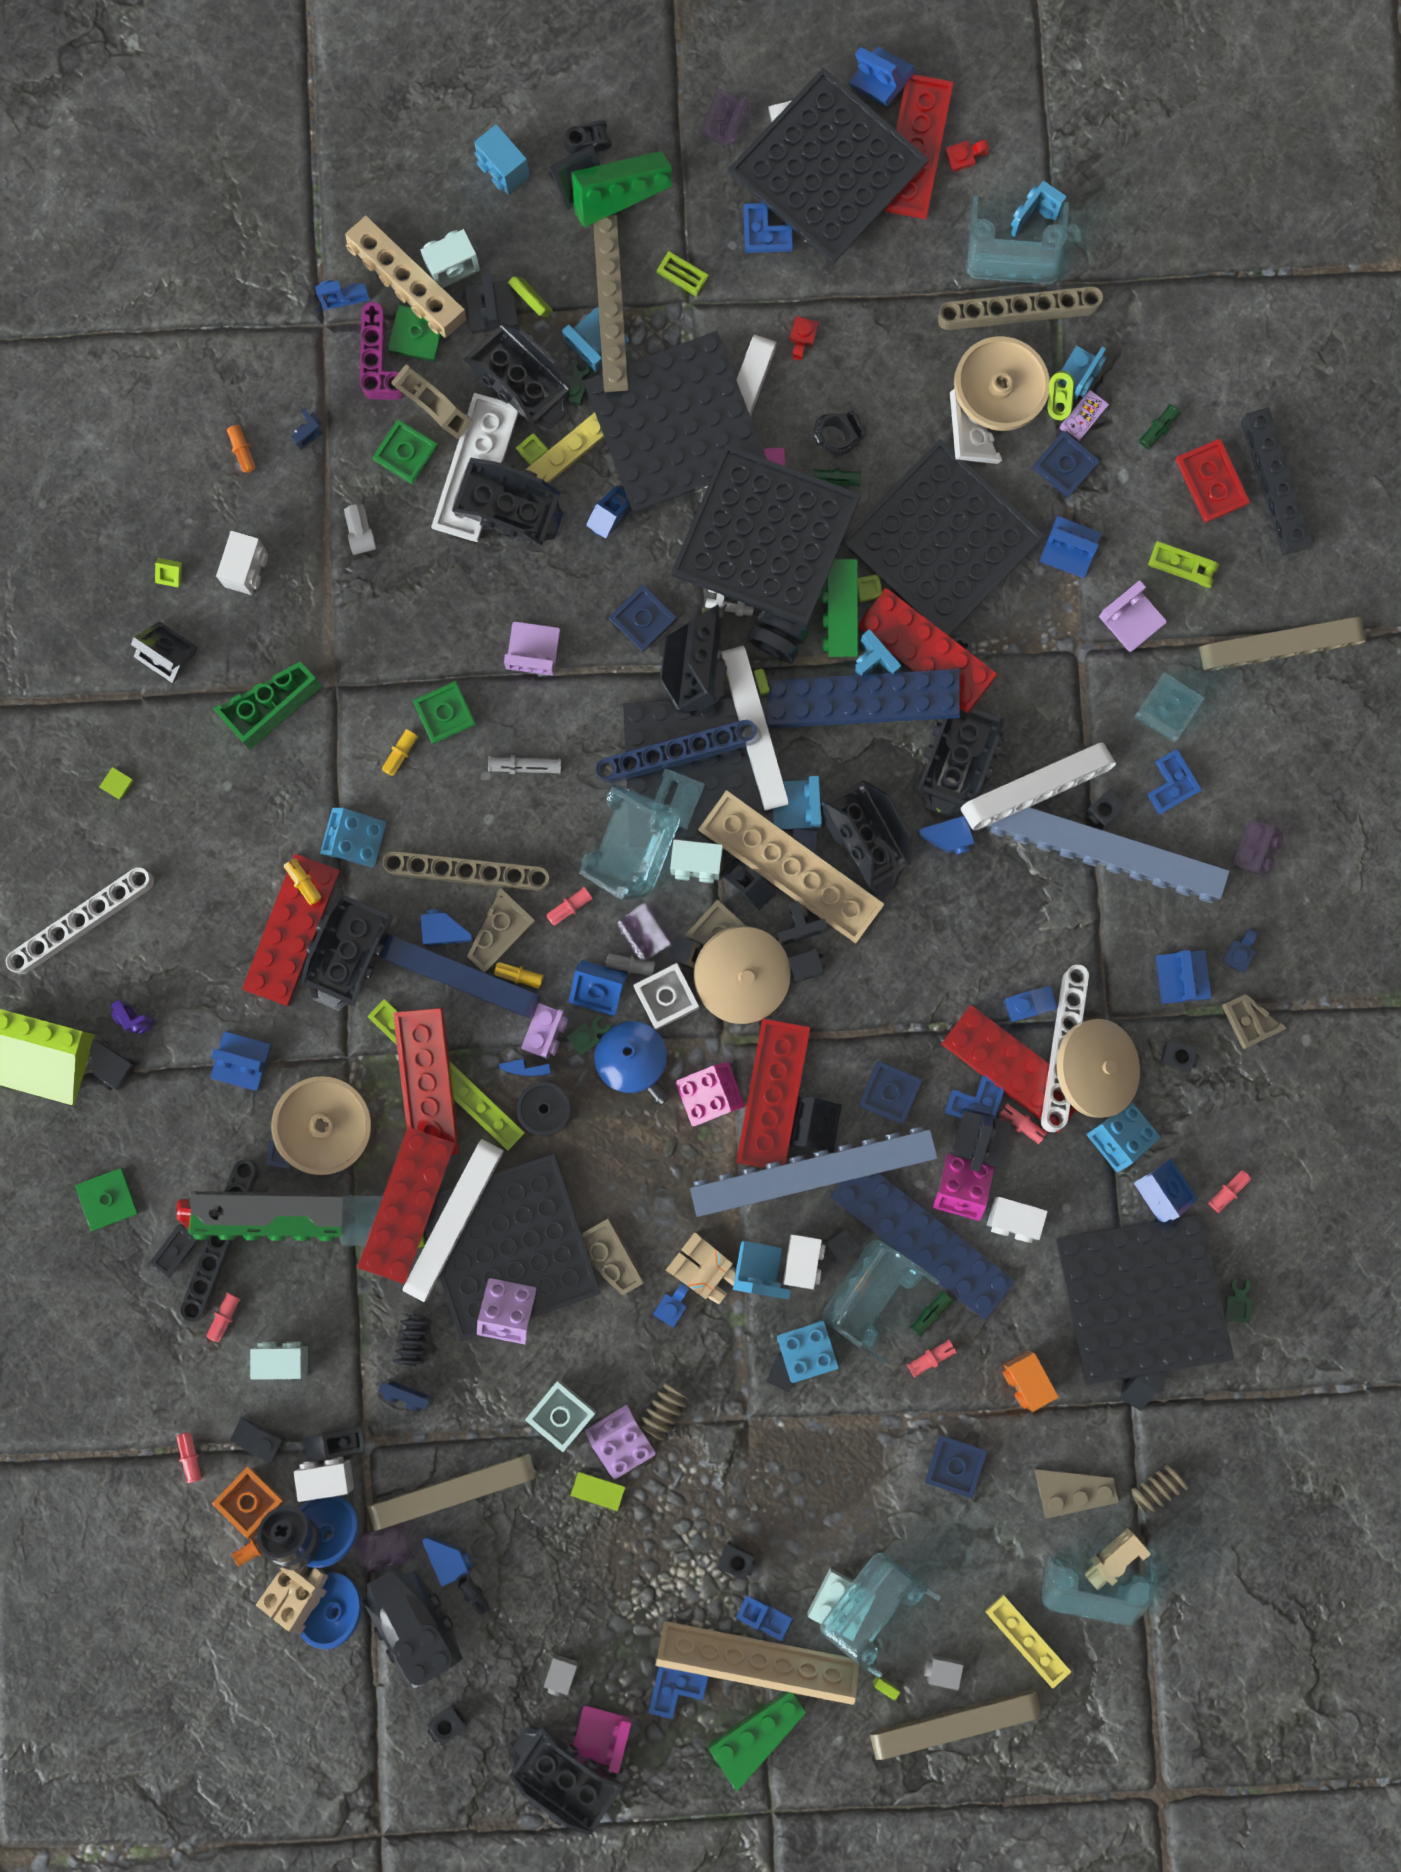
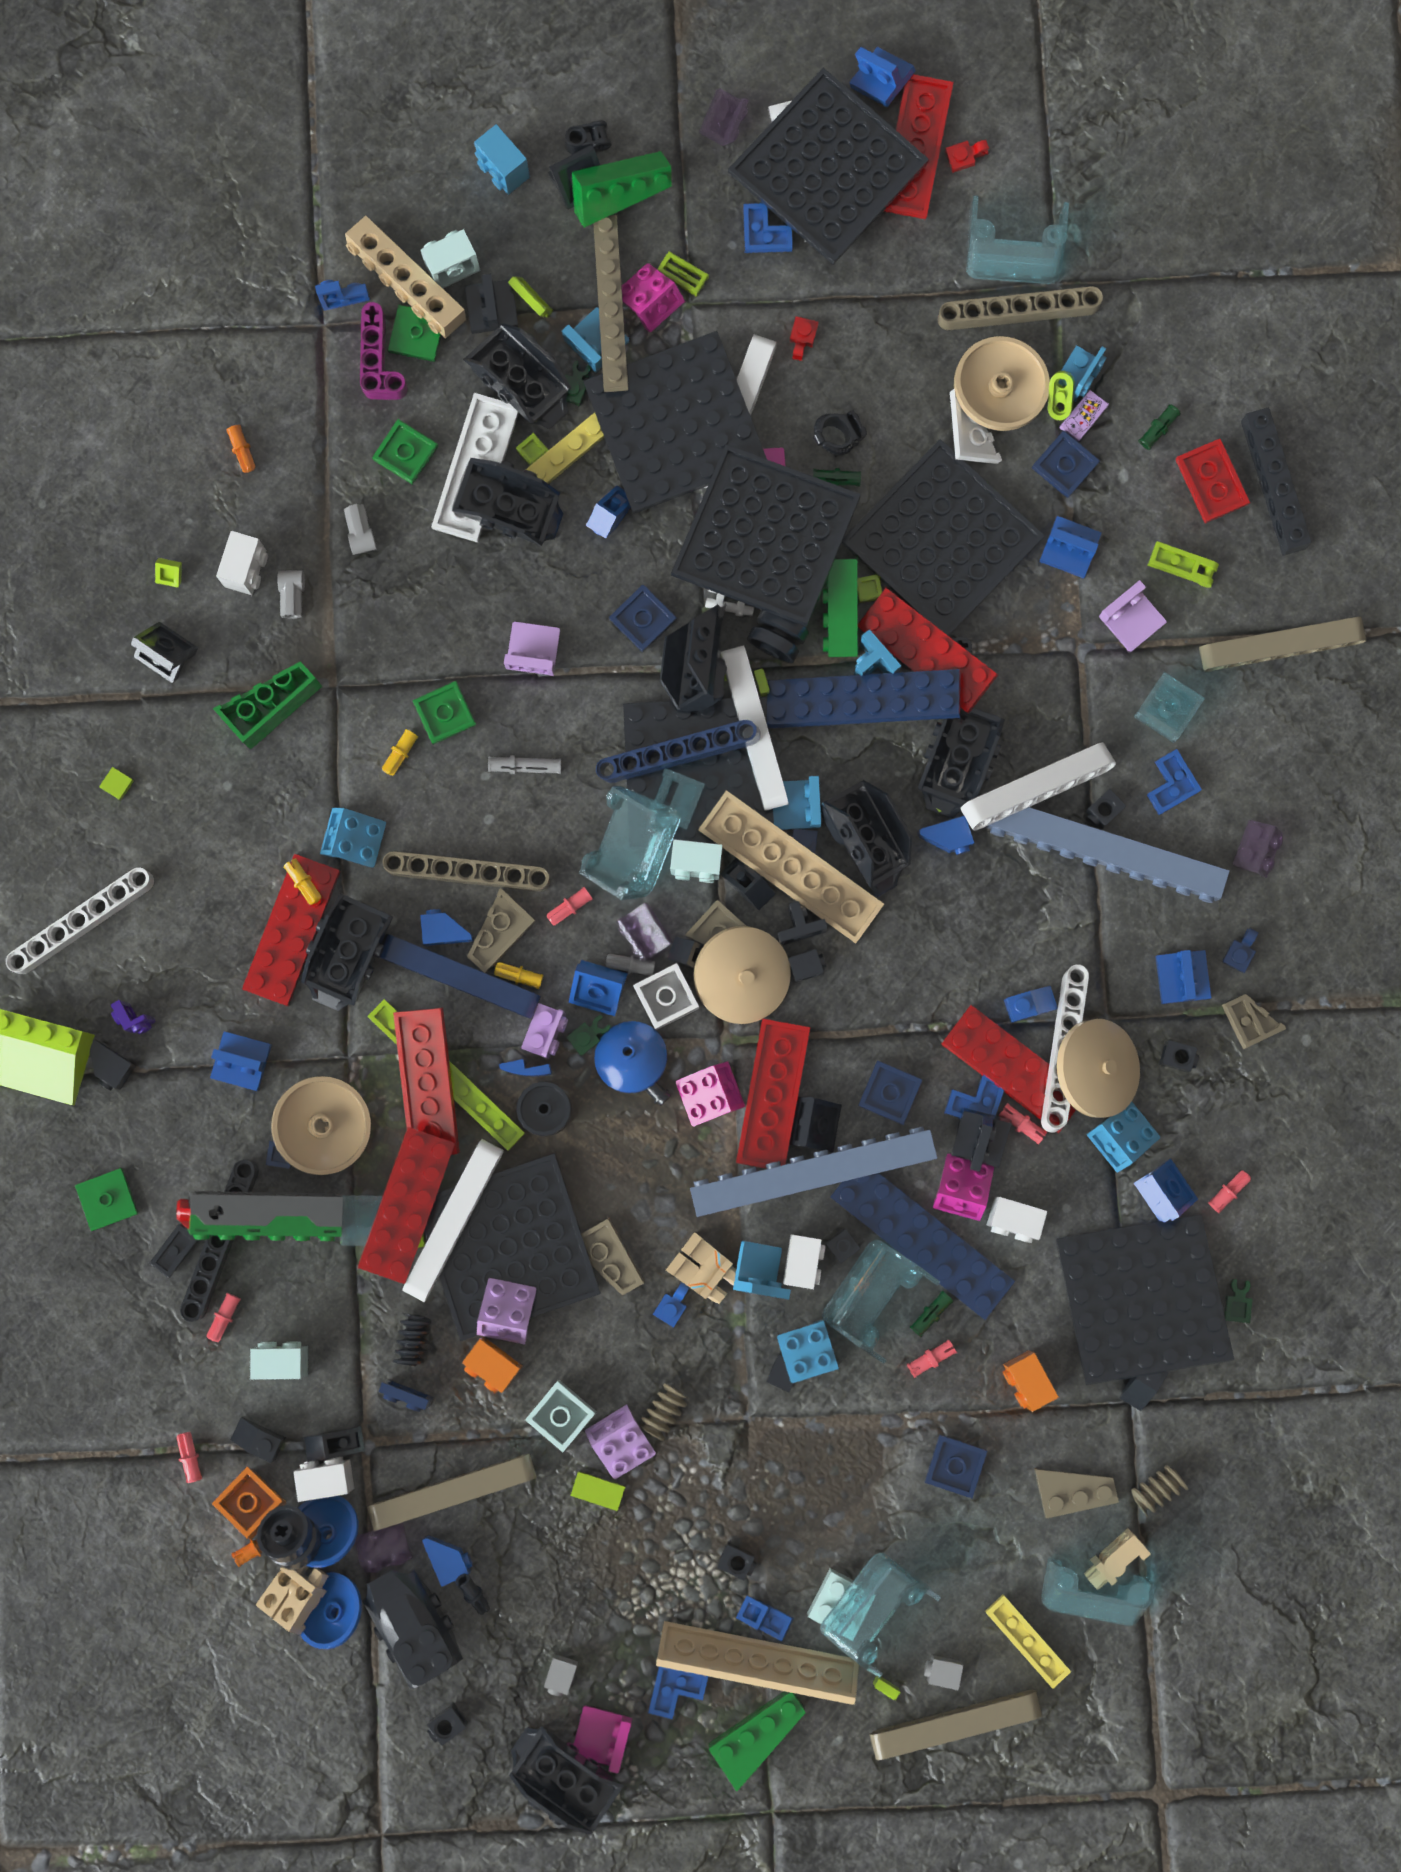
dark blue bracket [291,409,323,451] -> none
dark tan arch [391,364,473,439] -> none
dark azure bracket [1011,181,1067,237] -> none
none -> light grey piece [277,570,305,619]
none -> orange brick [462,1337,523,1393]
none -> dark pink bracket [622,263,685,333]

